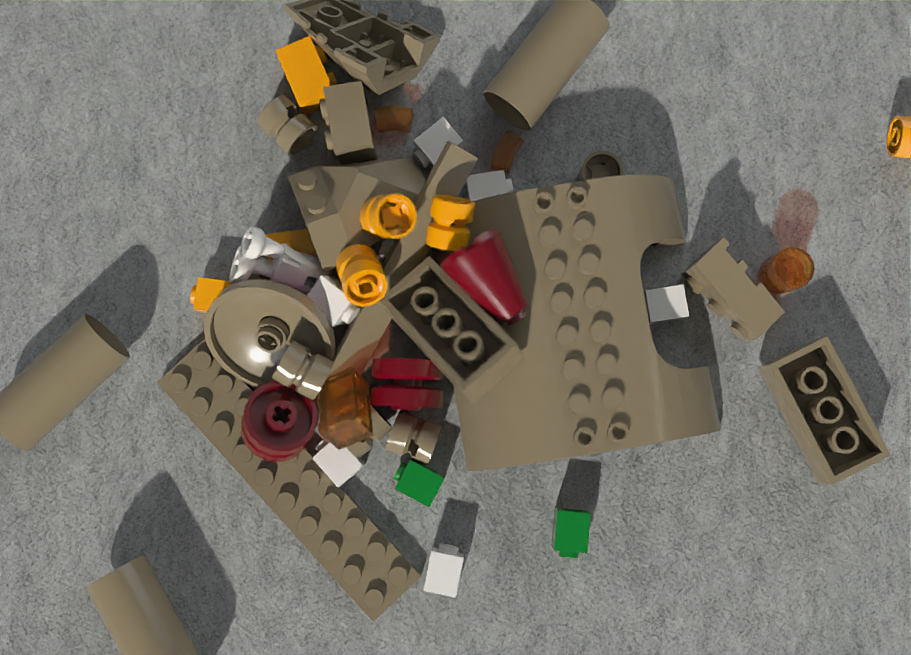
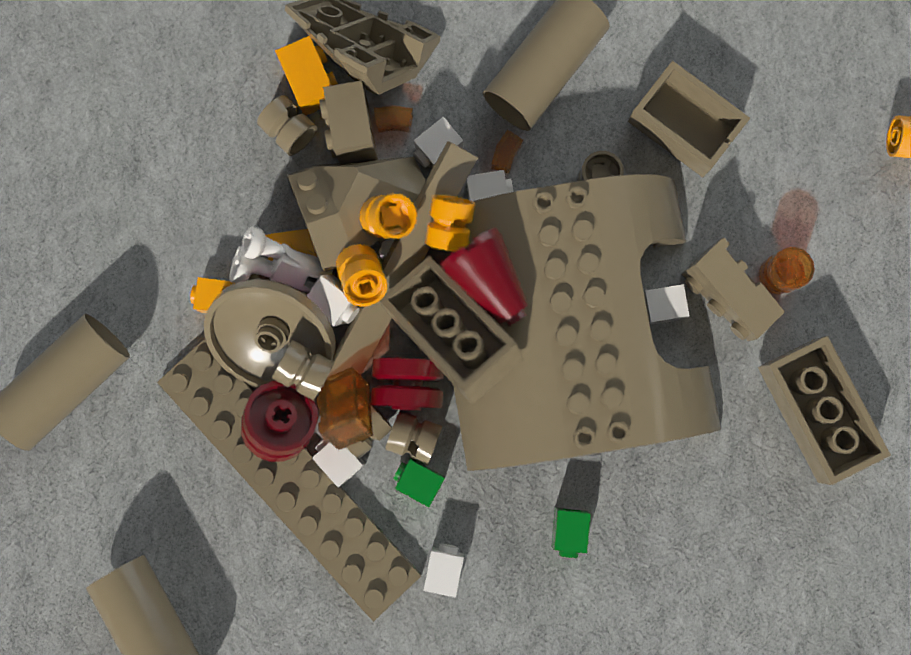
none -> dark tan piece [627,60,750,178]

